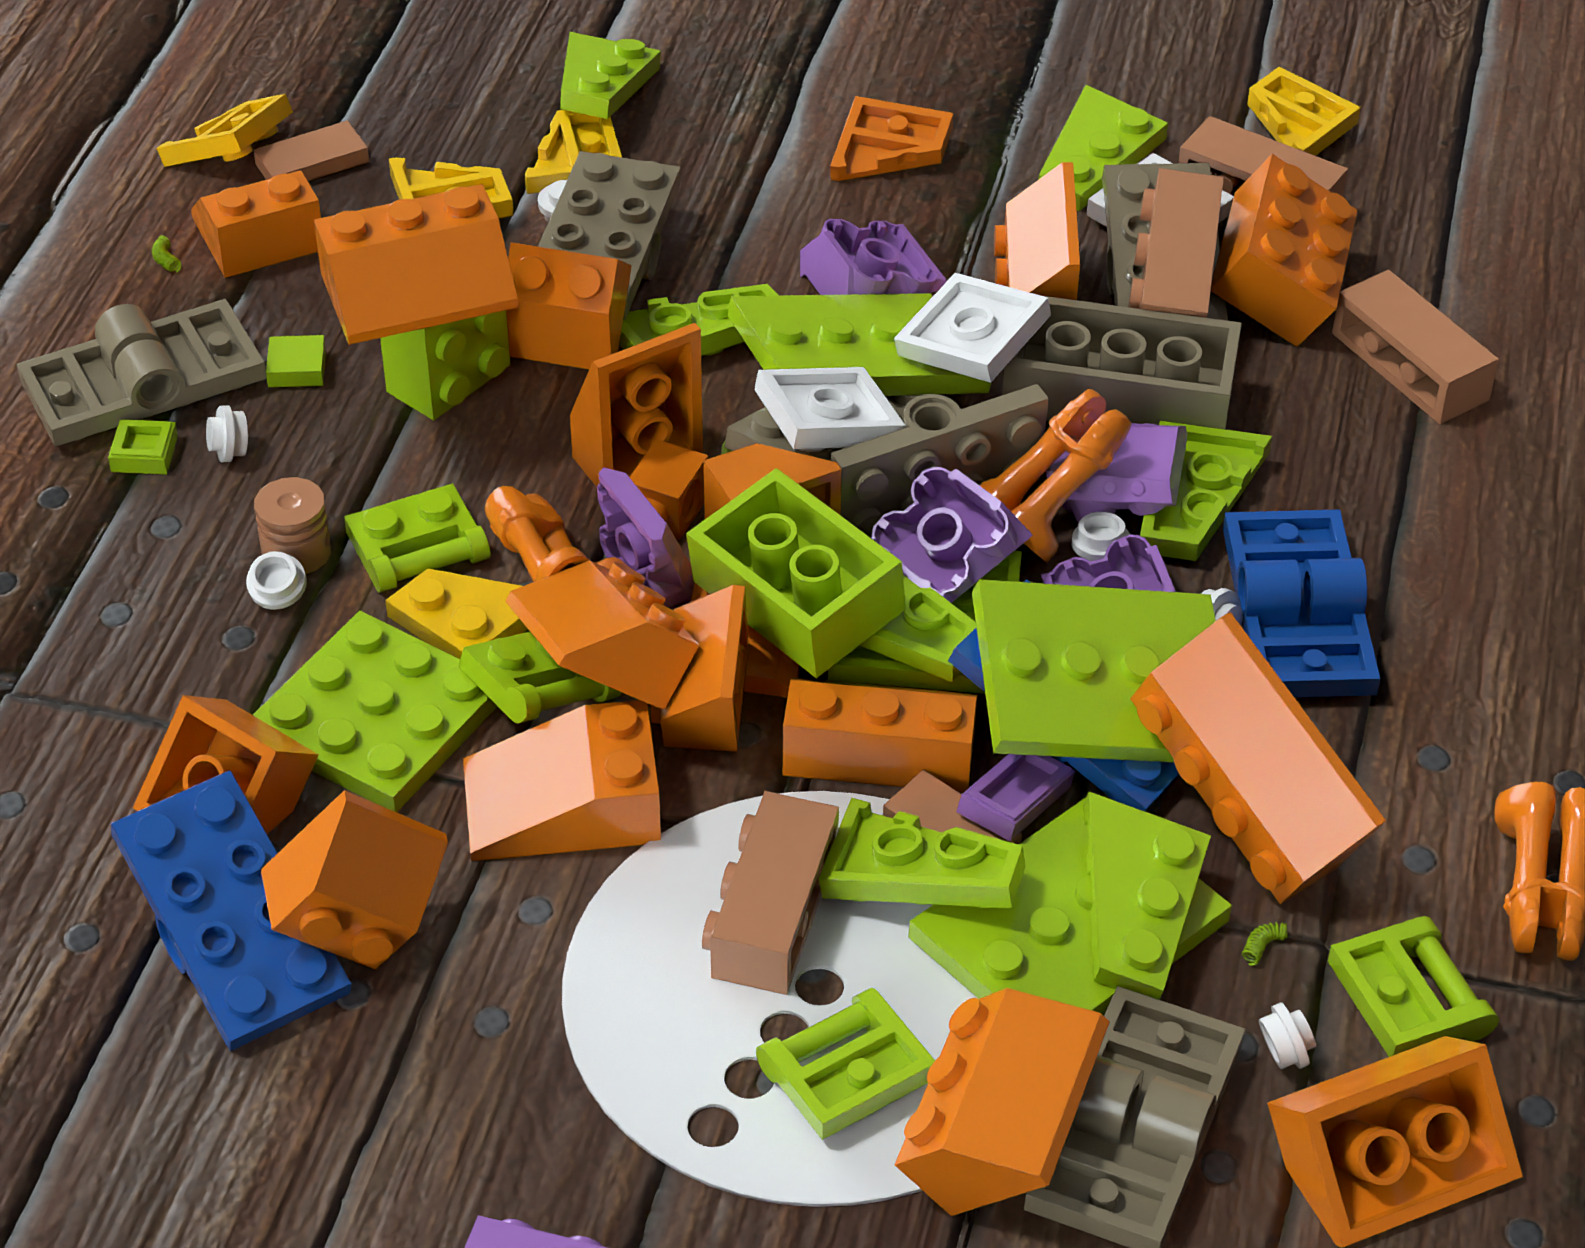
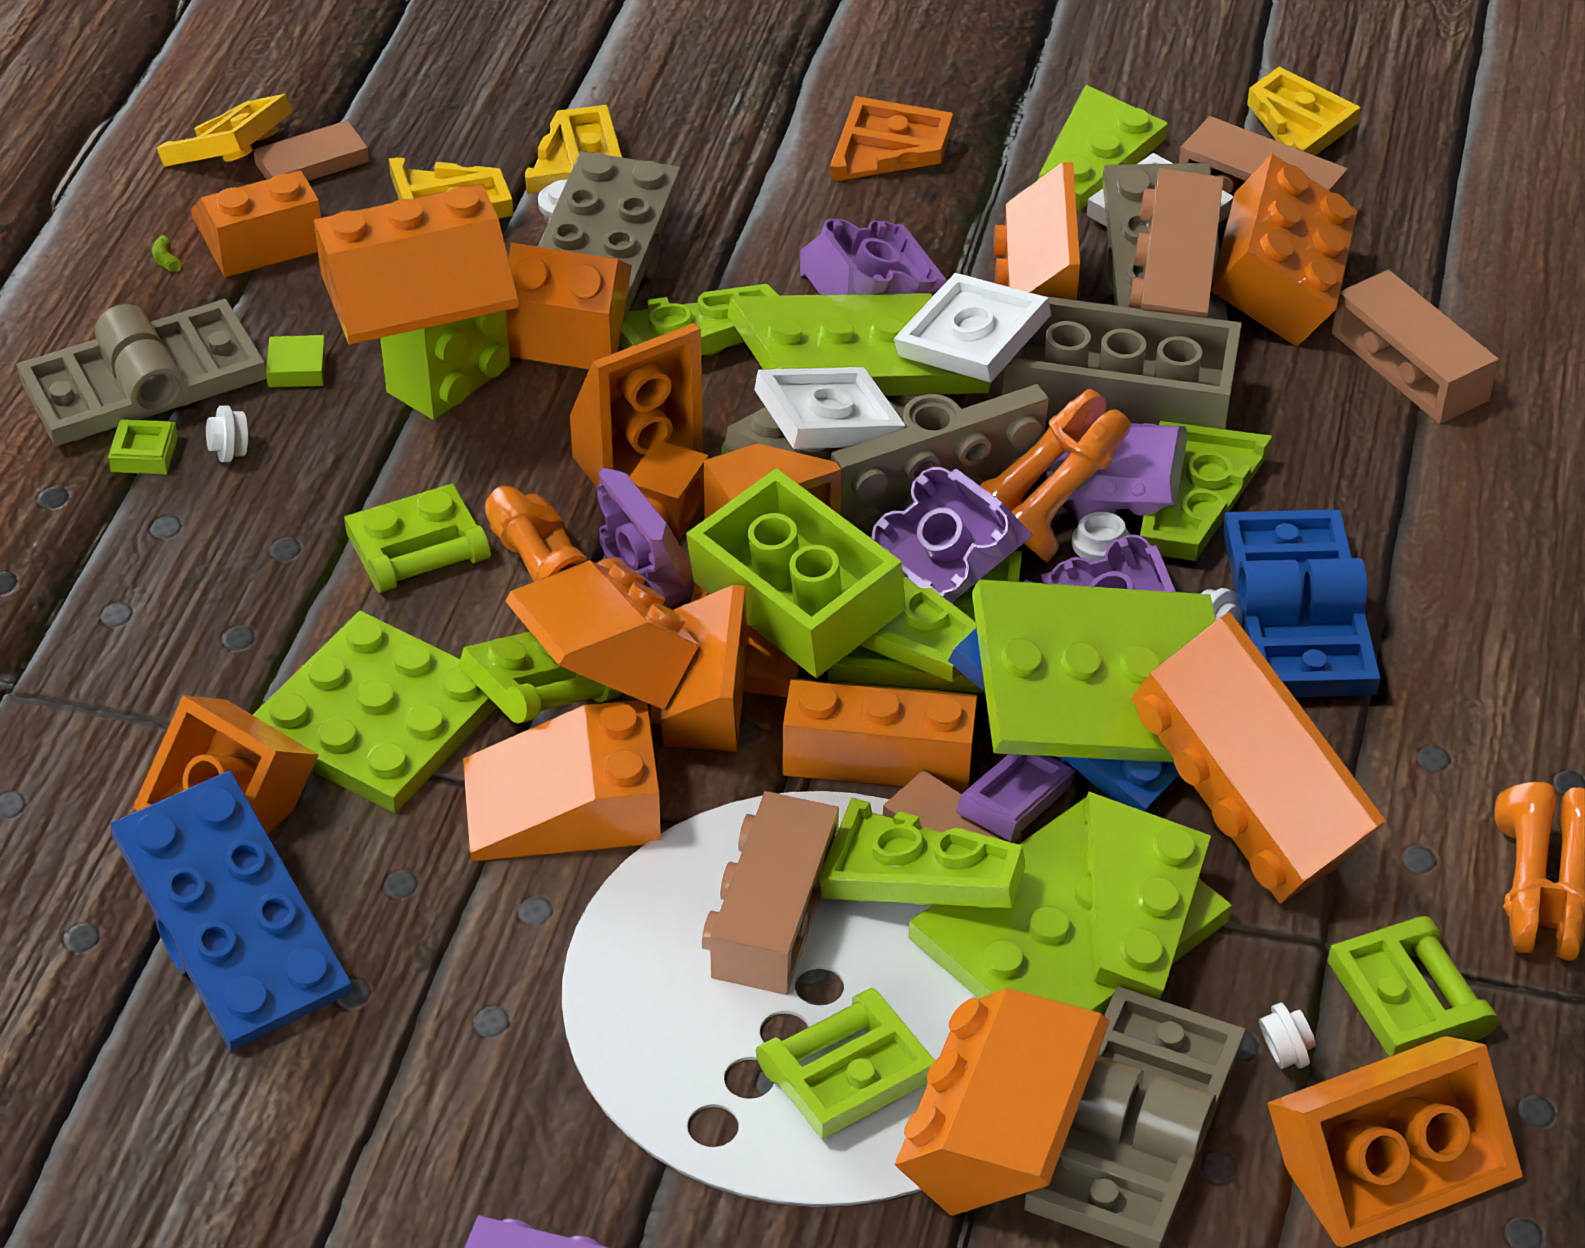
white plate [246,551,307,610] -> none
nougat piece [254,477,331,574] -> none
orange slope [261,790,448,970] -> none
yellow wing [385,568,528,659] -> none
lime wing [560,32,661,119] -> none
lime leg [1242,922,1288,966] -> none

